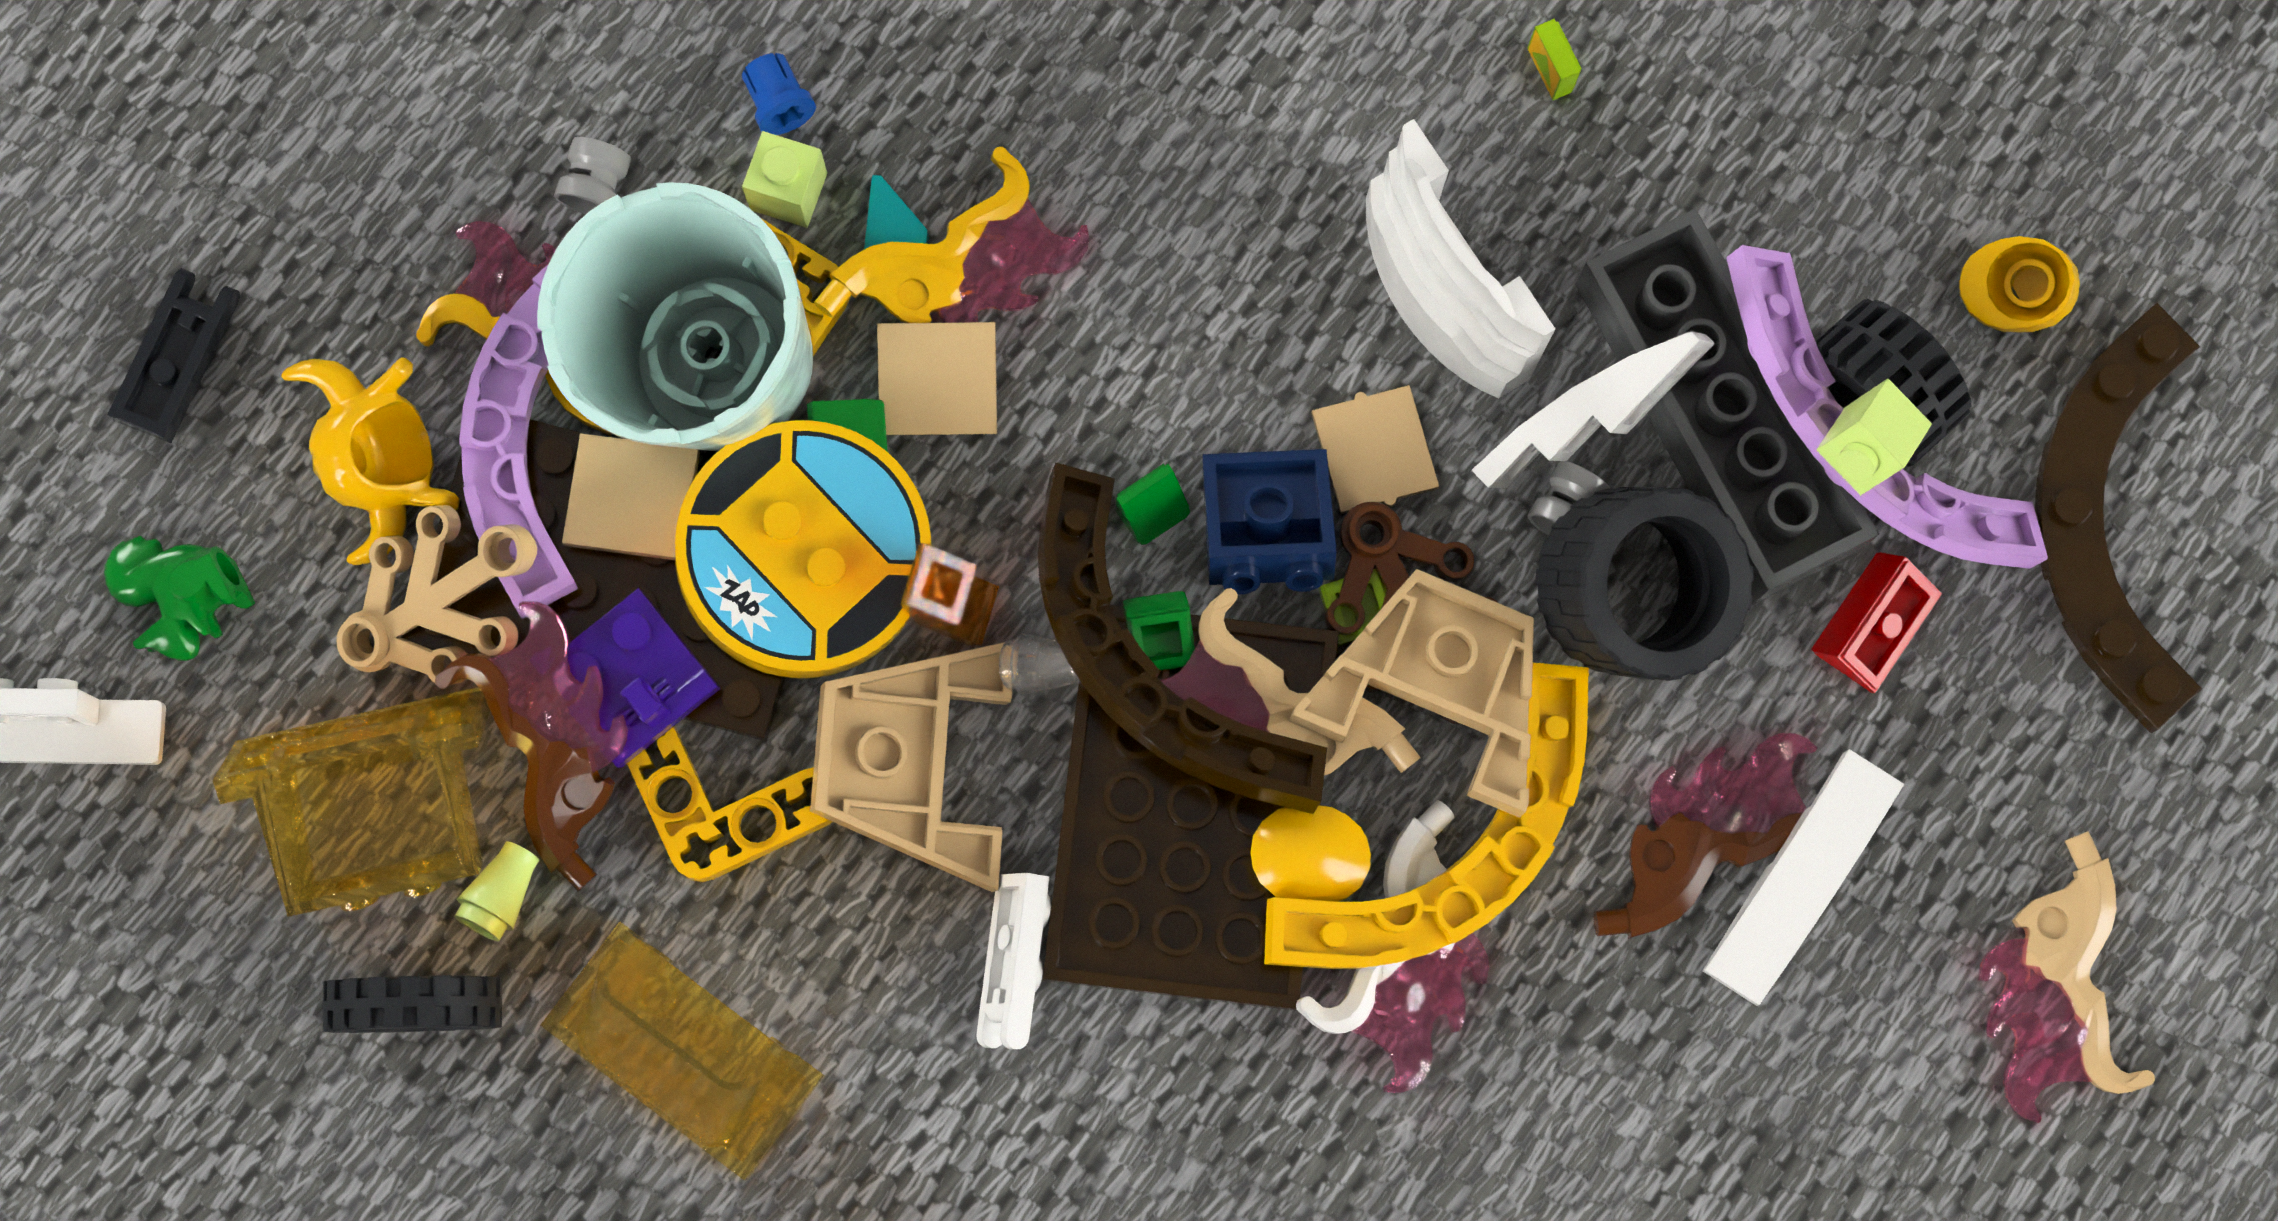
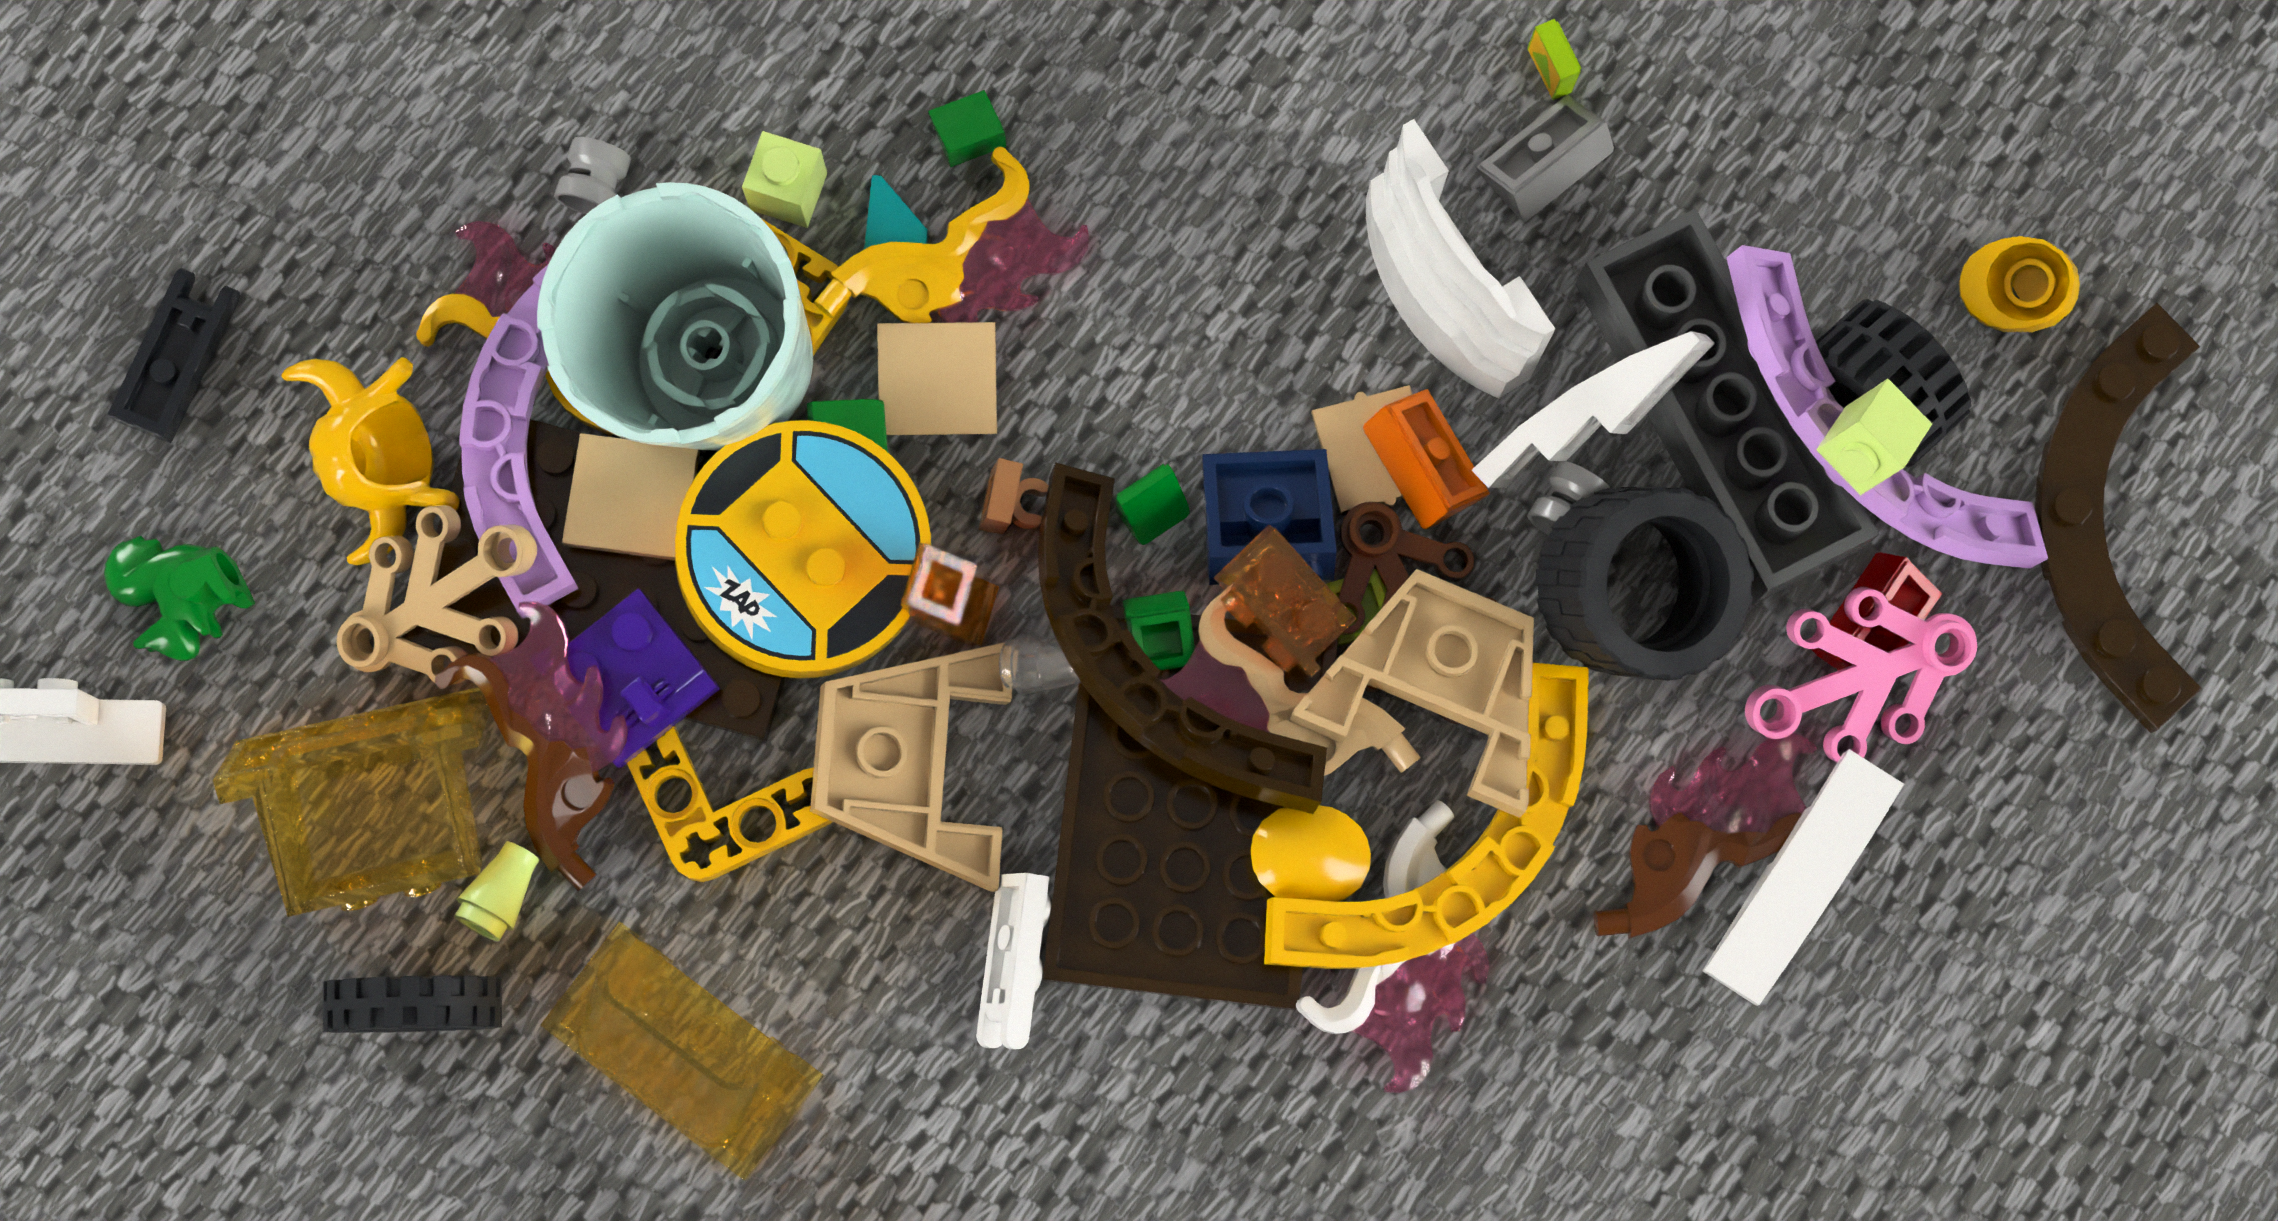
blue bush [742,53,816,135] -> none
piece [1978,831,2155,1123] -> none
none -> green slope [928,90,1007,168]
none -> medium nougat tile [978,458,1049,535]
none -> clear orange bracket [1214,525,1356,677]
none -> orange slope [1363,389,1490,529]
none -> light grey slope [1476,94,1614,222]
none -> bright pink plant [1745,587,1977,763]

